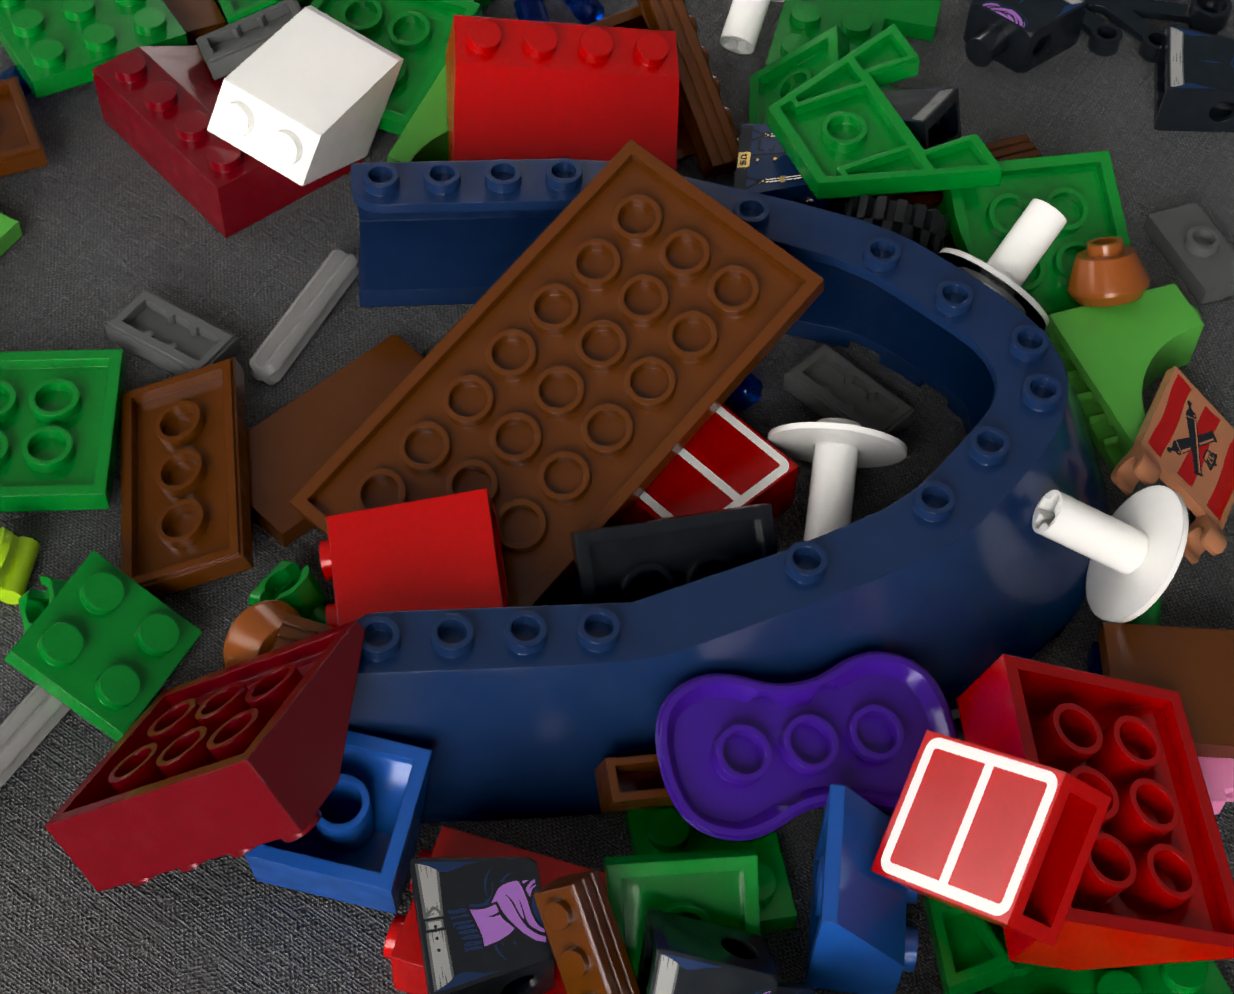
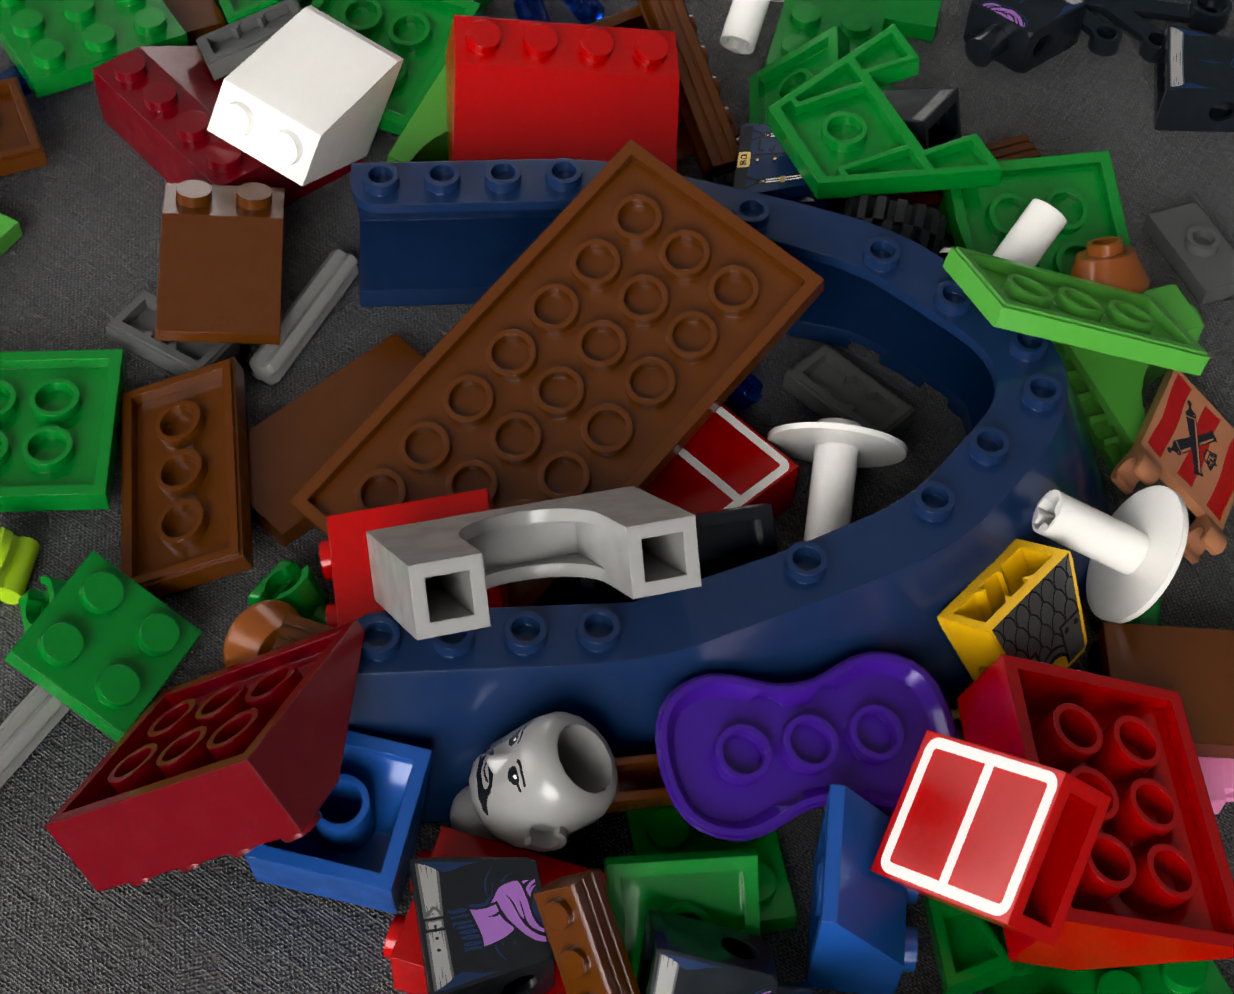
none -> reddish brown slope [155,180,285,345]
none -> light grey arch [366,486,702,640]
none -> light grey piece [450,711,618,852]
none -> torso [937,538,1087,681]
none -> bright green tile [942,246,1210,376]

